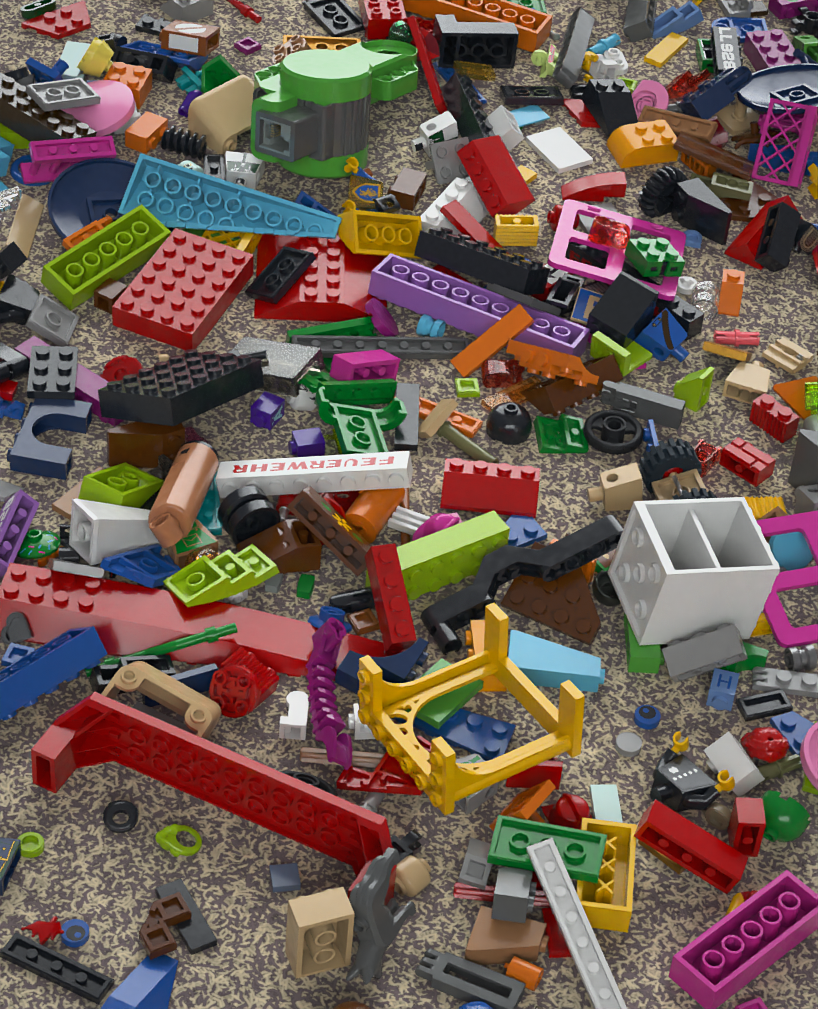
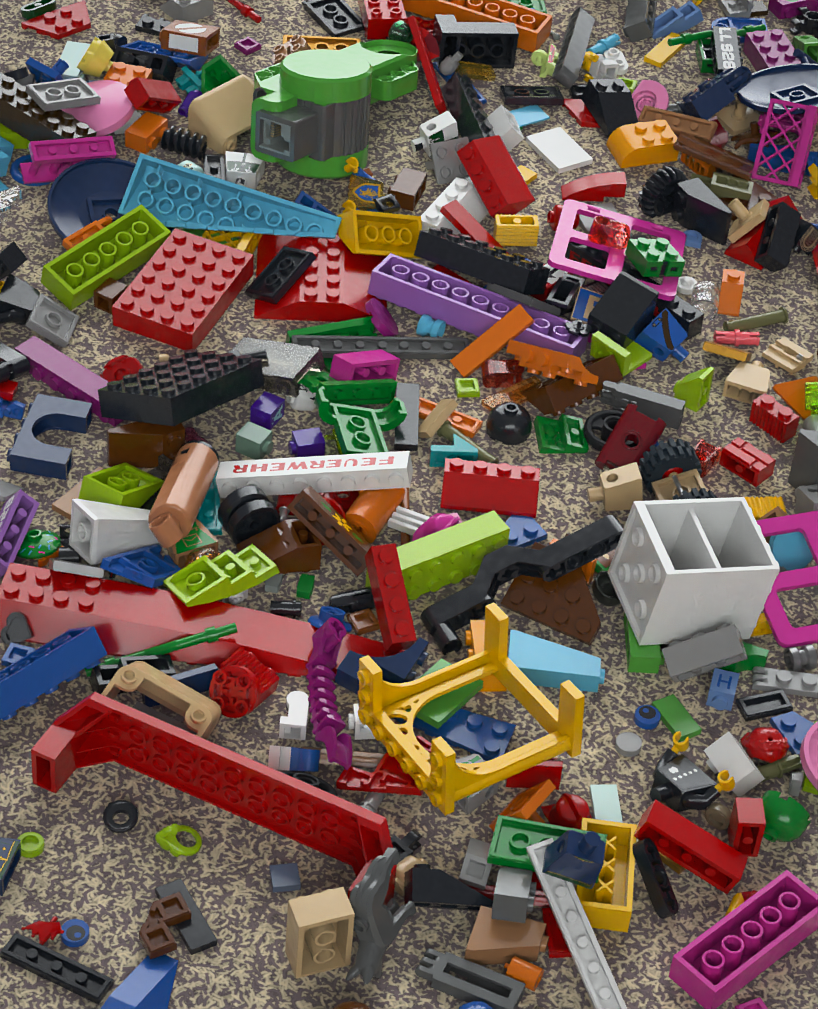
tan slope [6,194,44,258] -> none
plate [27,345,79,399] -> none
clear red slope [665,69,711,99] -> none
none -> red brick [124,77,182,113]
none -> sand green brick [235,421,274,460]
none -> leg [268,745,320,772]
none -> black pin [270,599,302,619]
none -> black slope [404,864,493,911]
none -> teal slope [429,434,478,467]
none -> light grey cylinder [439,51,463,76]
none -> dark blue torso [542,830,606,889]
none -> black plant [565,319,592,337]
none -> dark red piece [595,404,666,470]
none -> black beam [632,838,679,919]
none -> bright green tile [651,694,702,742]
none -> green bar [667,24,766,46]
none -> olive pin [723,307,789,332]
none -> tan tile [727,198,770,243]
none -> light grey tile [788,772,803,797]

